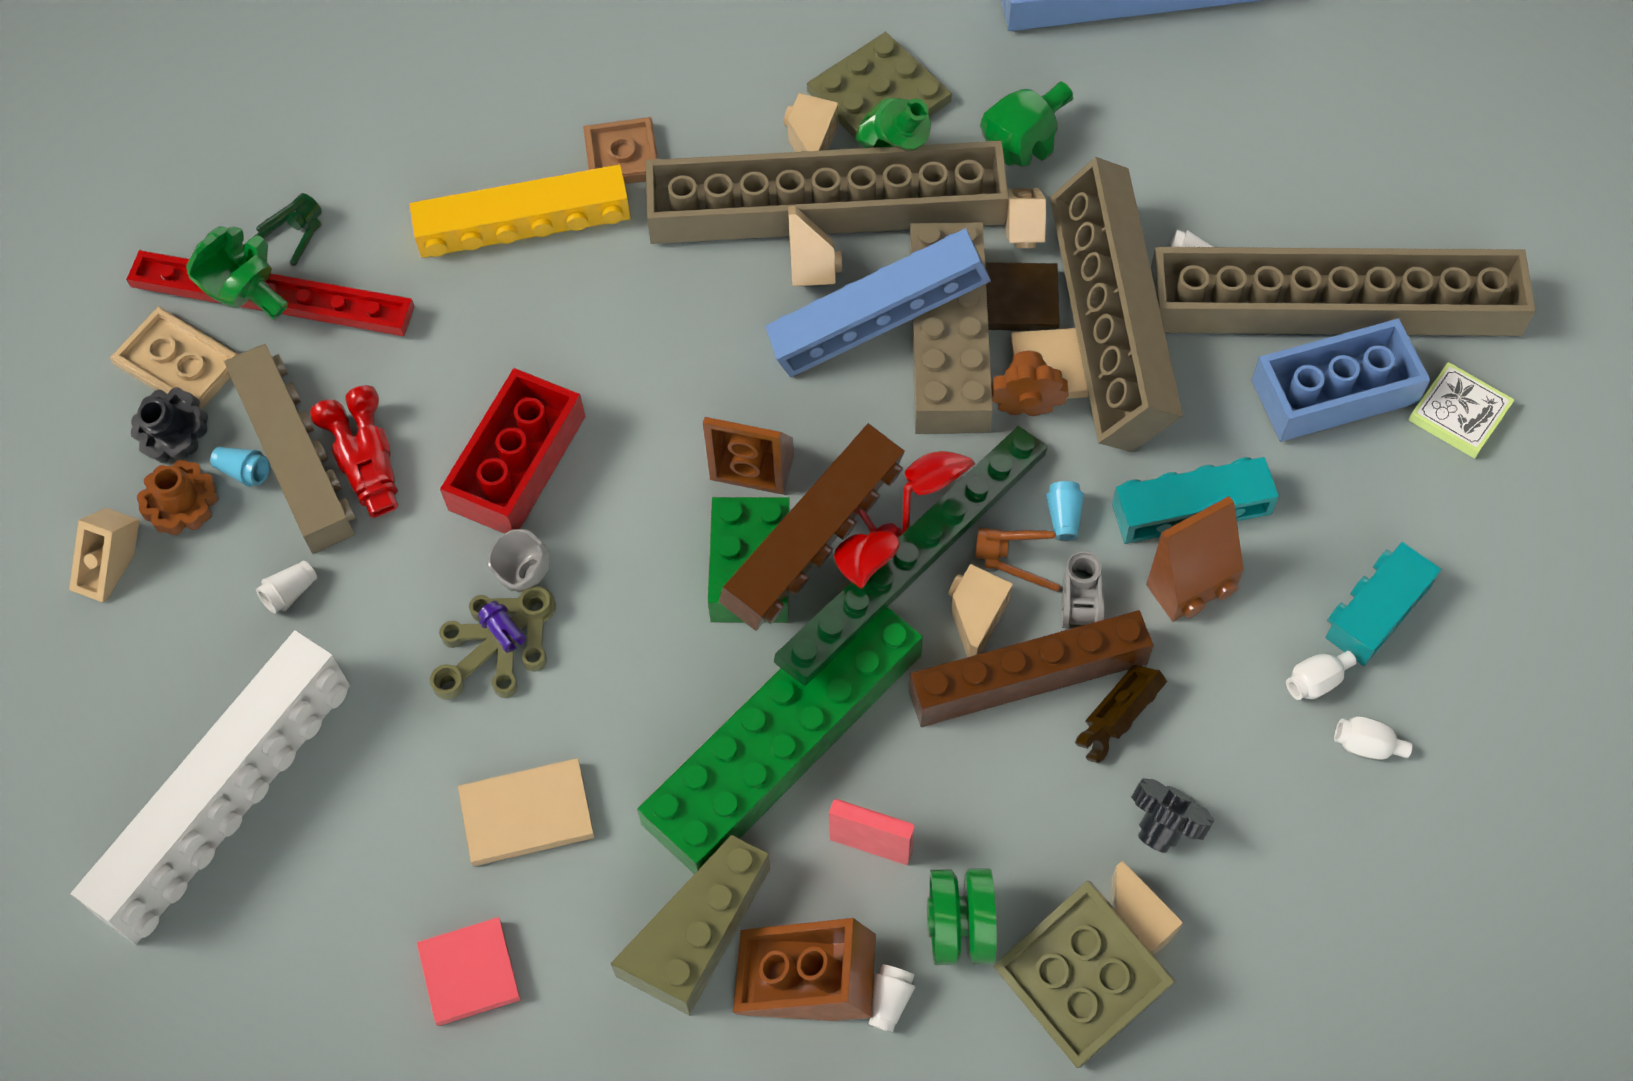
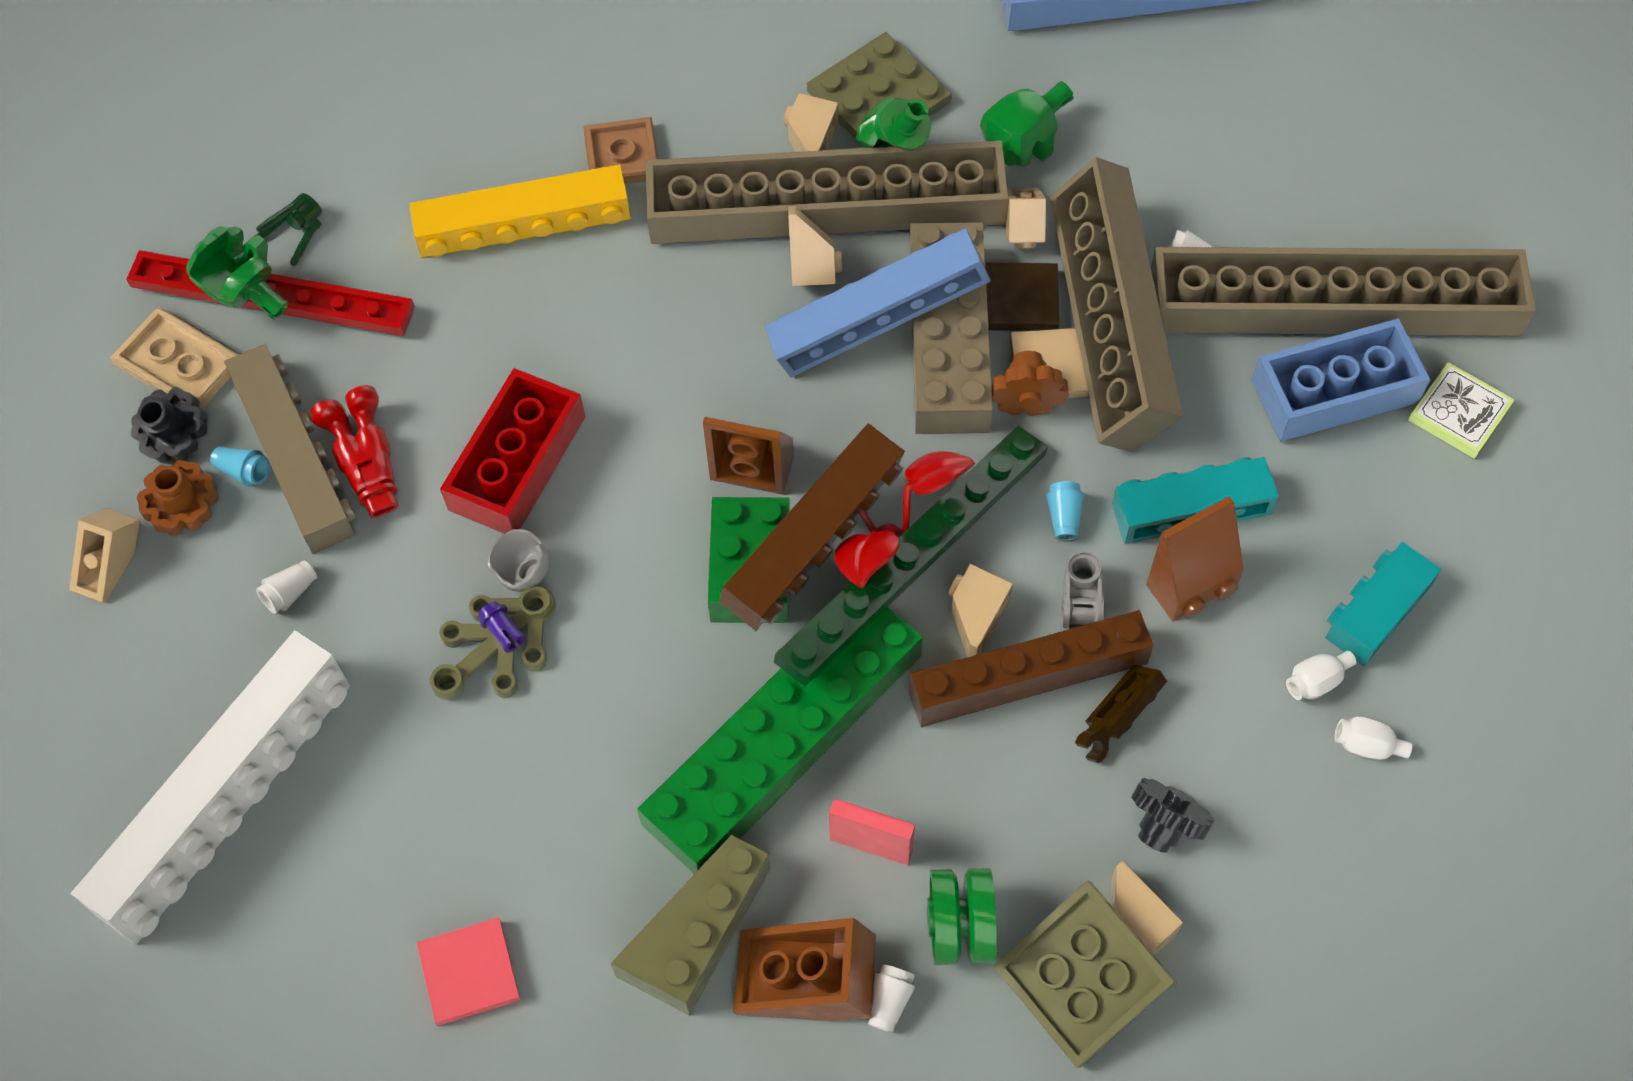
tan tile [458,758,595,867] -> none
dark orange plant [976,527,1061,592] -> none

